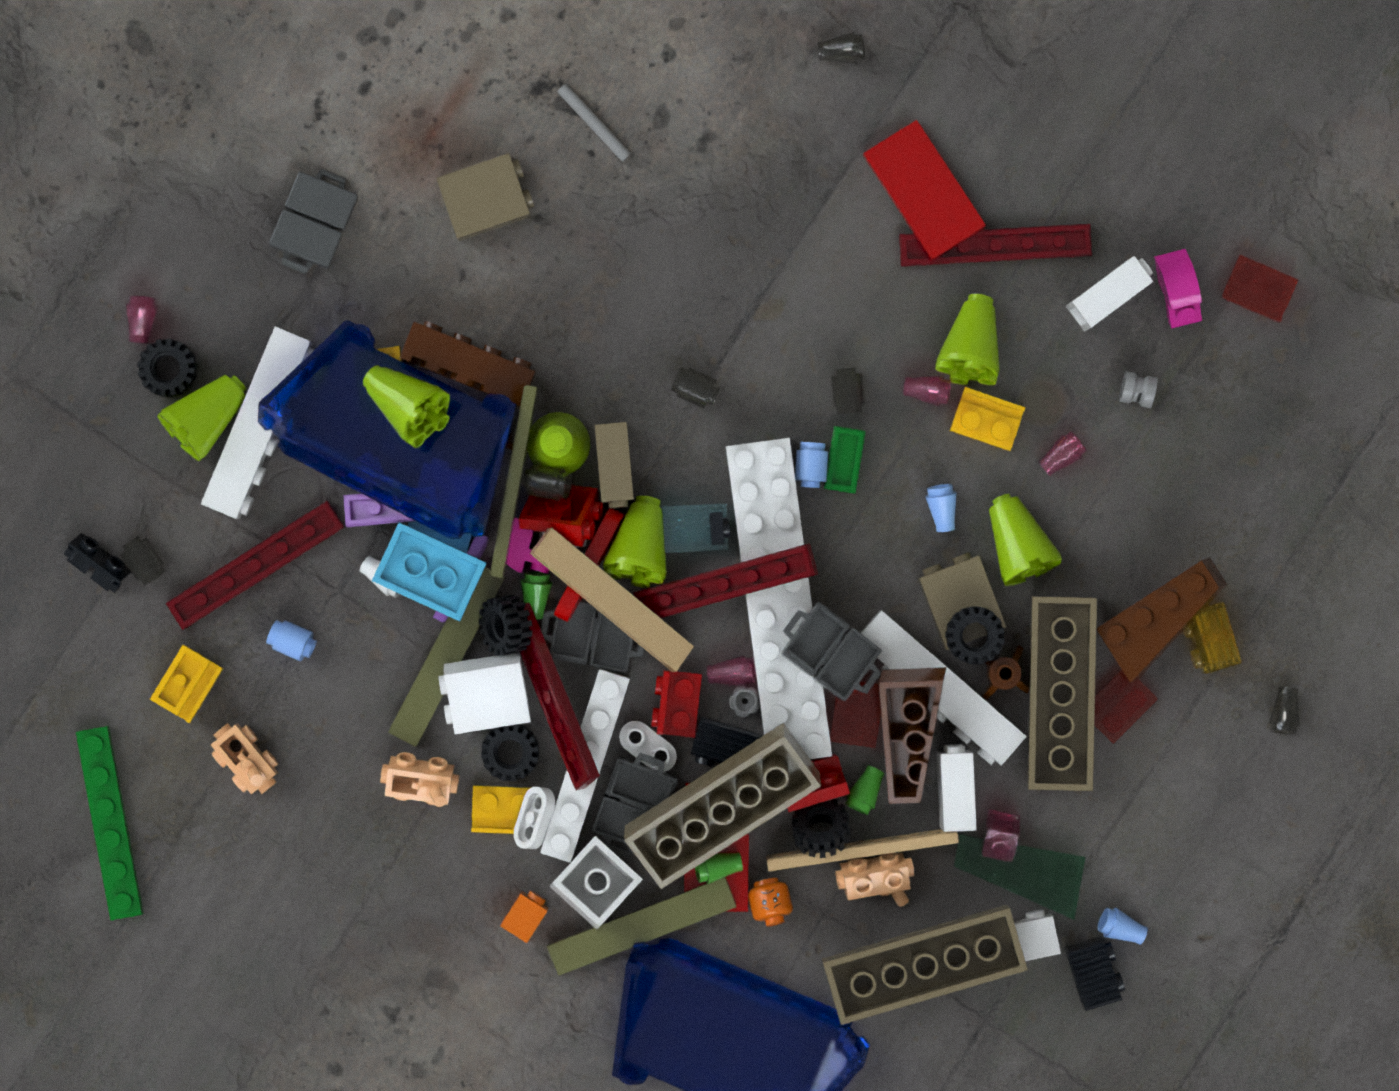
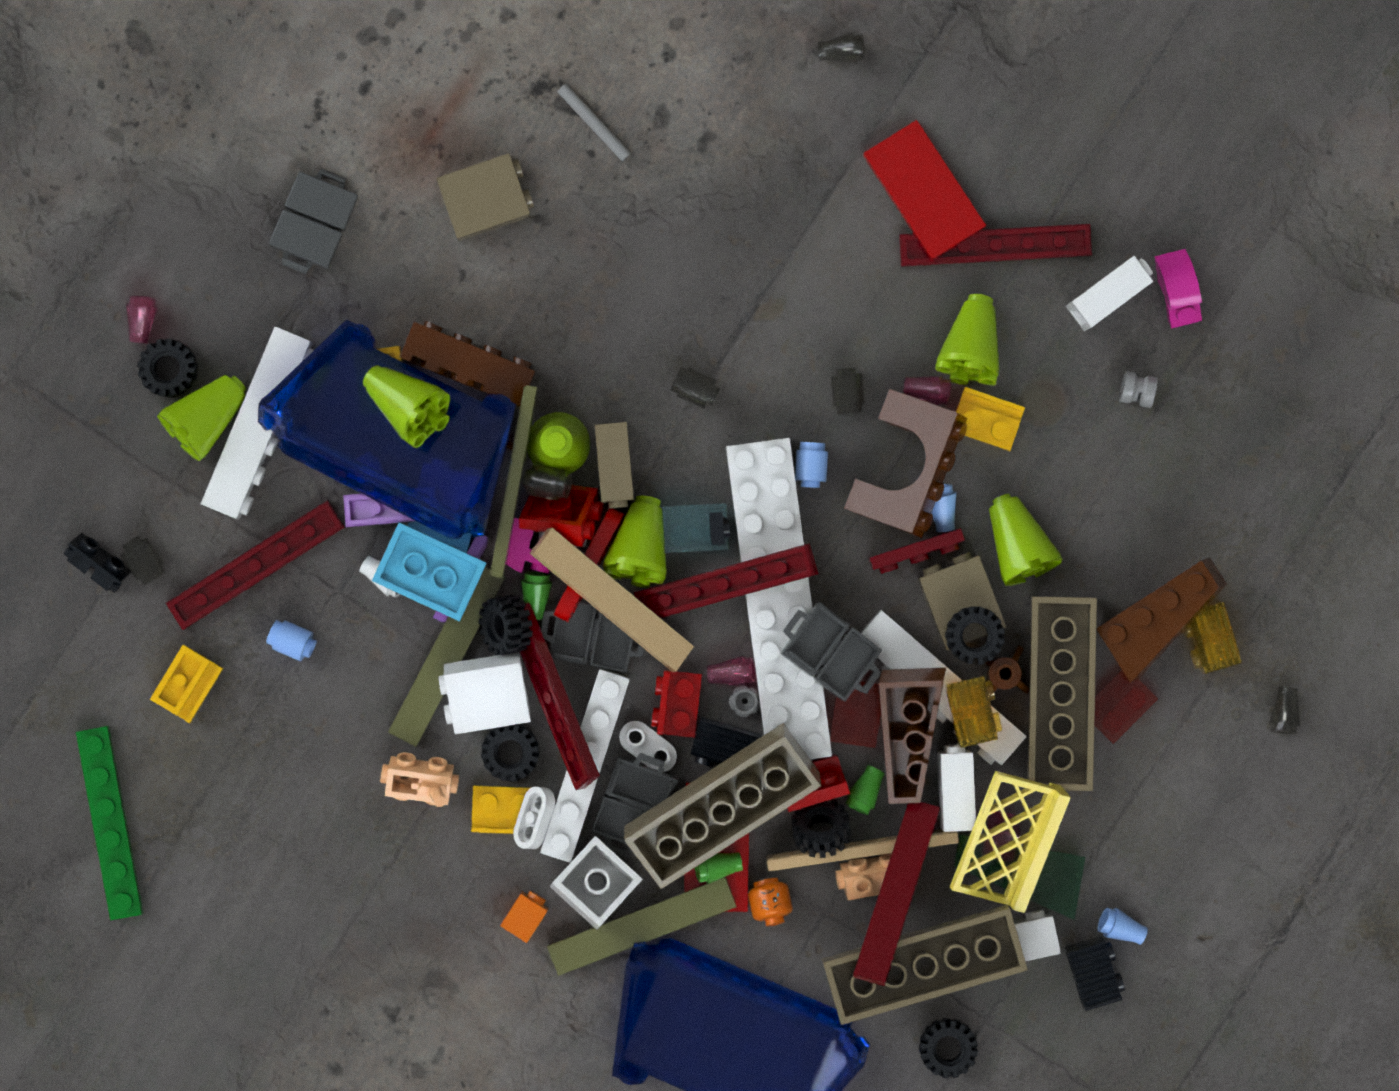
light nougat brick [211,723,279,794] -> none
green tile [824,426,866,494] -> none
clear pink cone [1038,431,1087,476] -> none
clear red plate [1220,255,1299,323] -> none
none -> arch [844,389,967,538]
none -> dark red tile [853,802,940,986]
none -> dark red plate [868,528,965,574]
none -> black tyre [919,1018,978,1079]
none -> clear yellow brick [944,676,1002,748]
none -> light yellow fence [950,771,1071,913]

